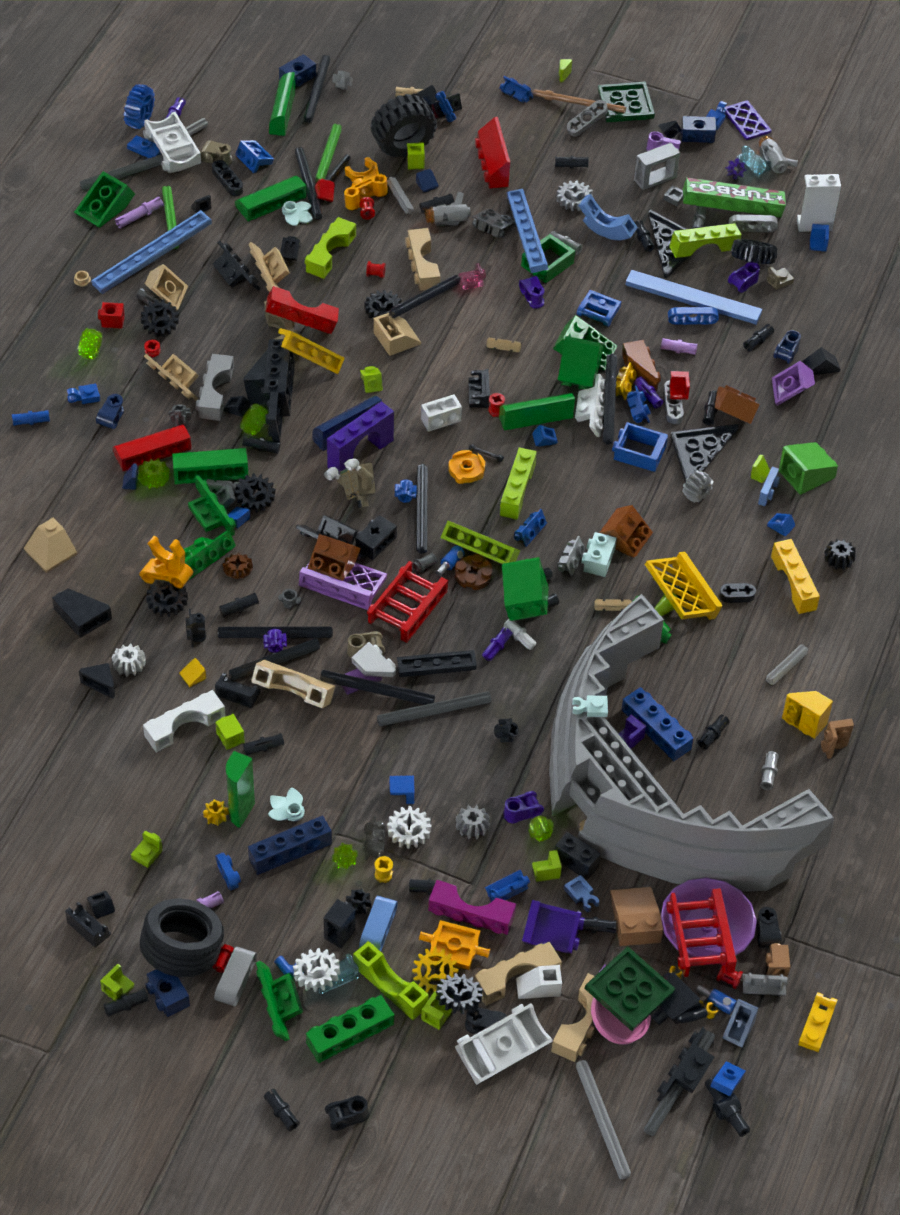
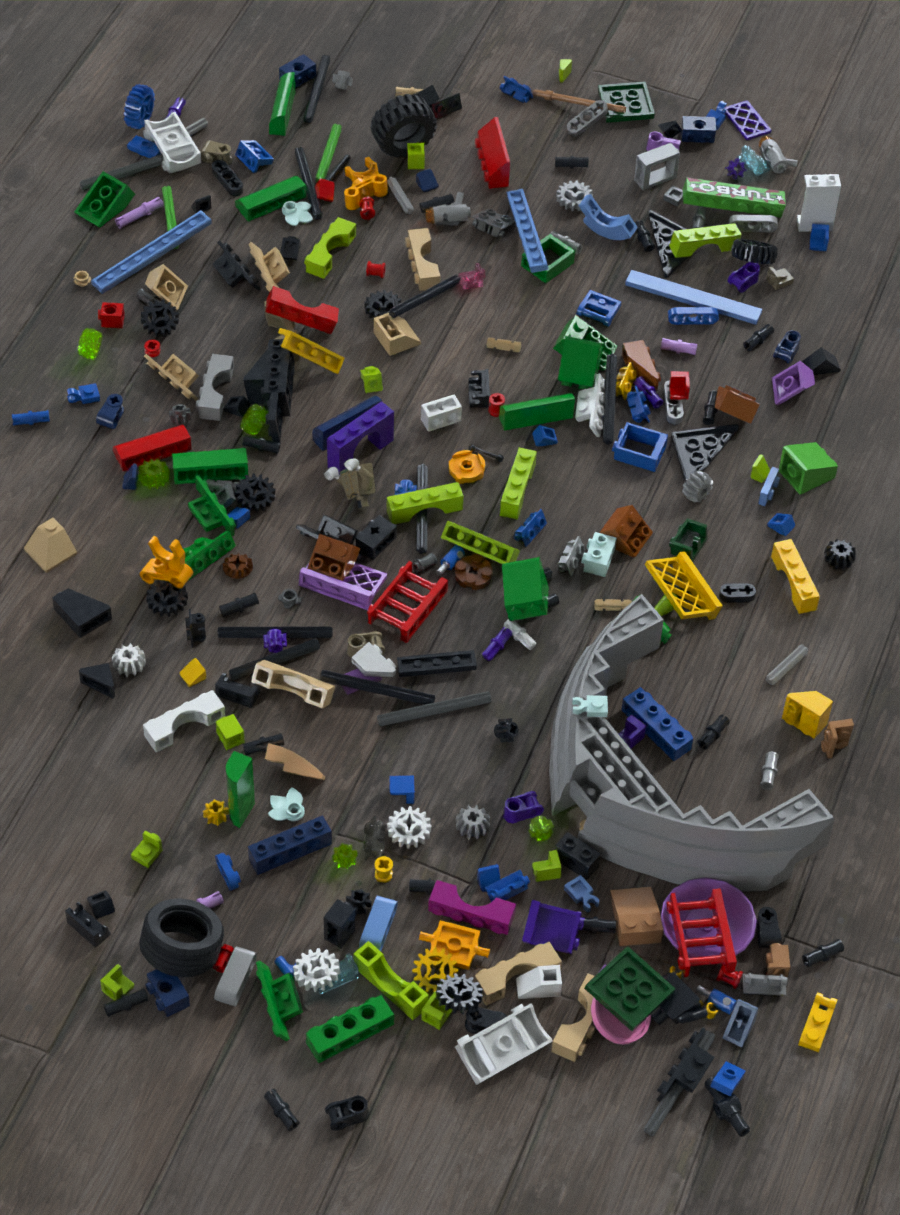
blue axle [435,91,456,122] -> none
dark purple piece [519,276,545,309] -> none
light grey axle [576,1060,631,1180] -> none
none -> light nougat slope [265,743,325,780]
none -> lime arch [387,482,464,524]
none -> blue slope [477,864,500,892]
none -> dark green window [669,518,707,562]
none -> black pin [802,939,844,967]

